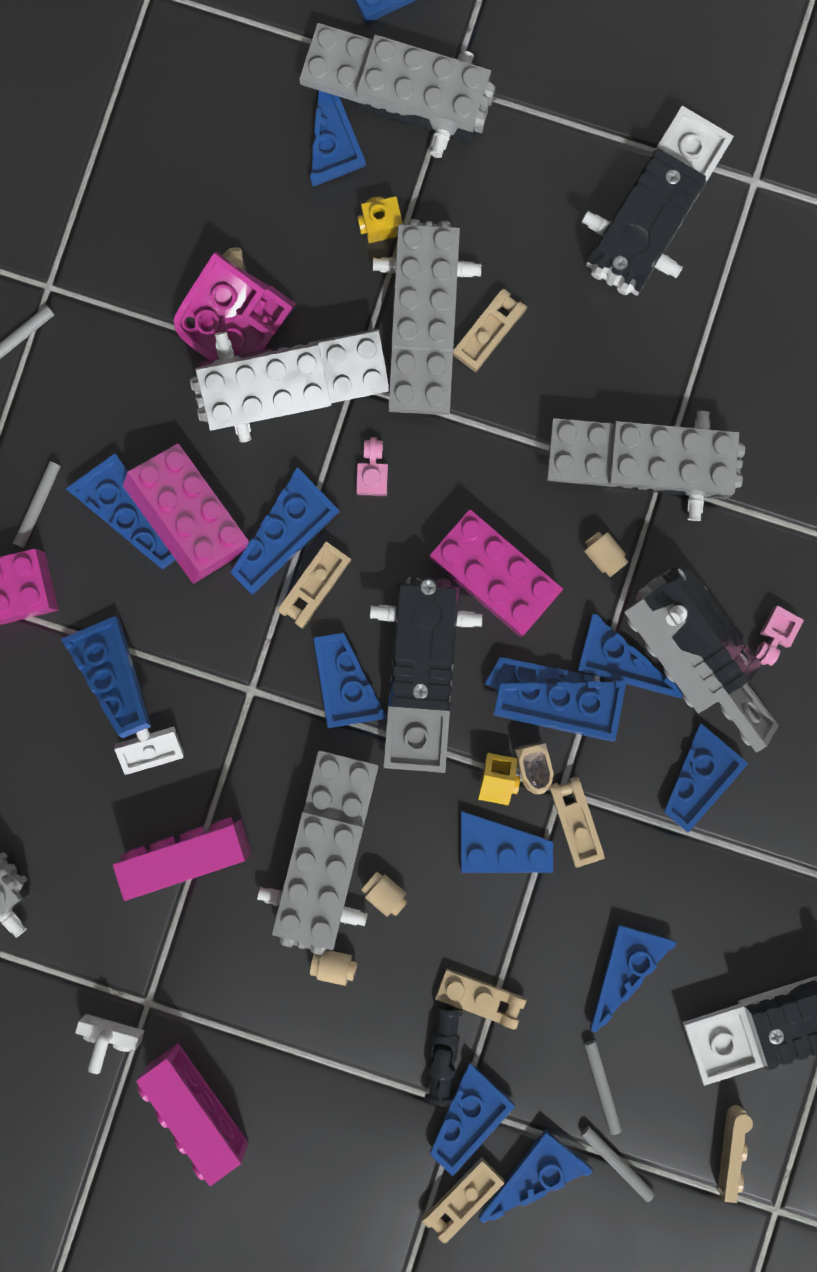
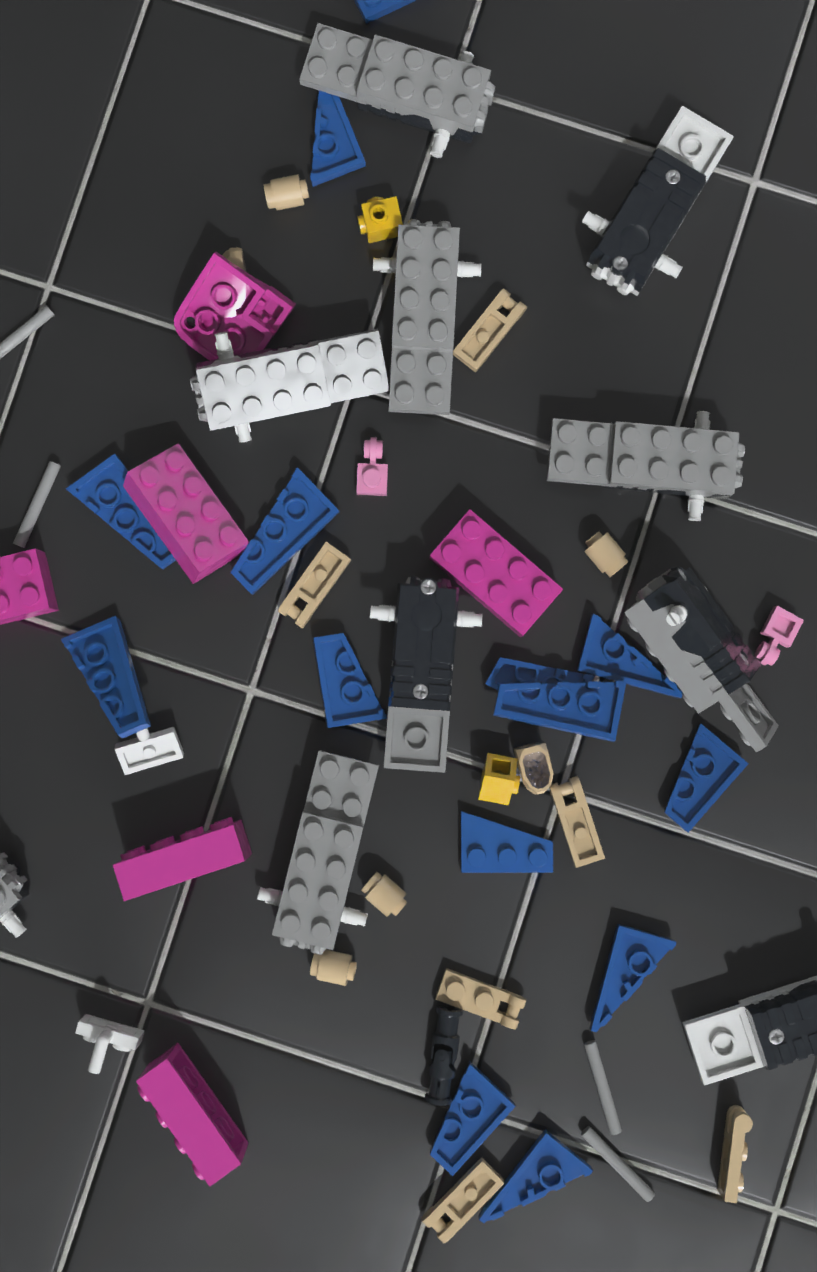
none -> tan brick [264,174,309,211]

